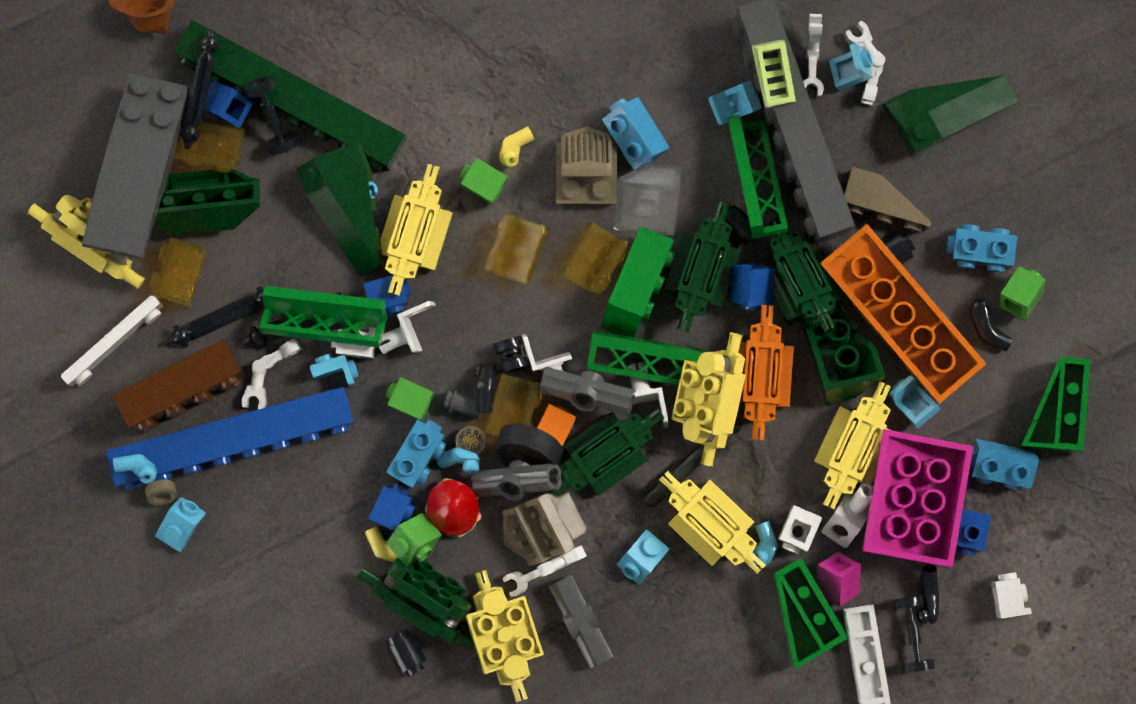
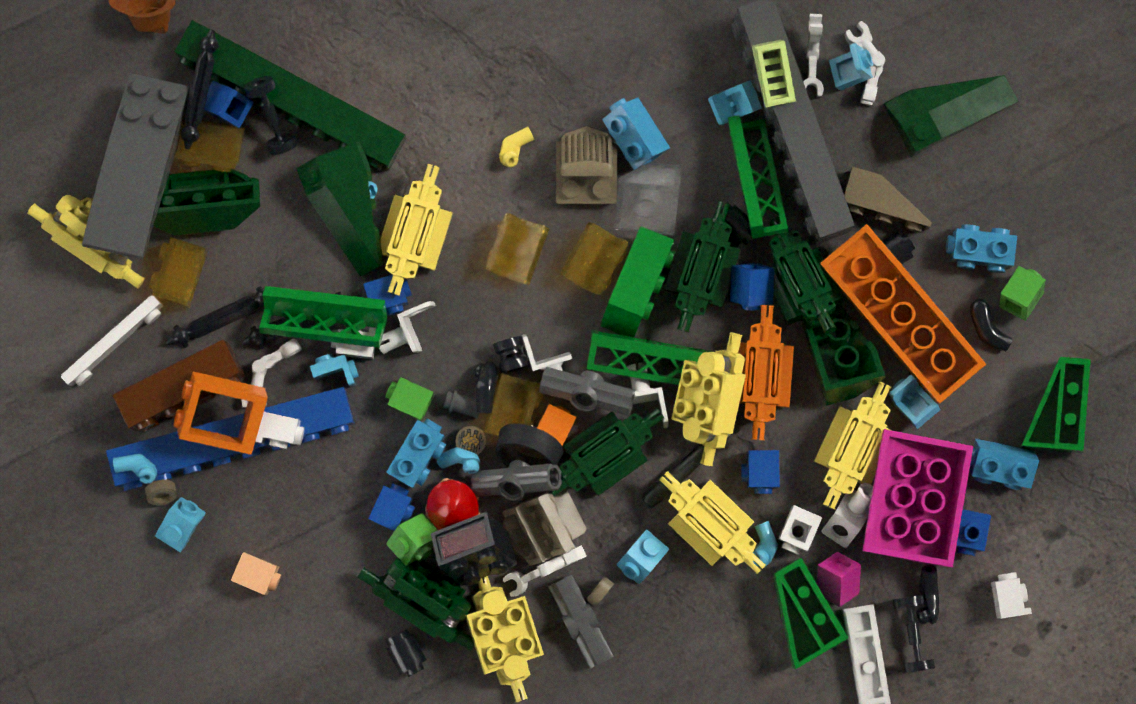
light yellow arm [365,526,398,562] -> none
bright green brick [459,158,508,206] -> none
none -> orange window [173,372,268,455]
none -> light nougat brick [231,552,281,595]
none -> white brick [255,412,304,449]
none -> black piece [430,512,517,586]
none -> dark tan tile [587,577,614,607]
none -> blue brick [741,450,780,494]

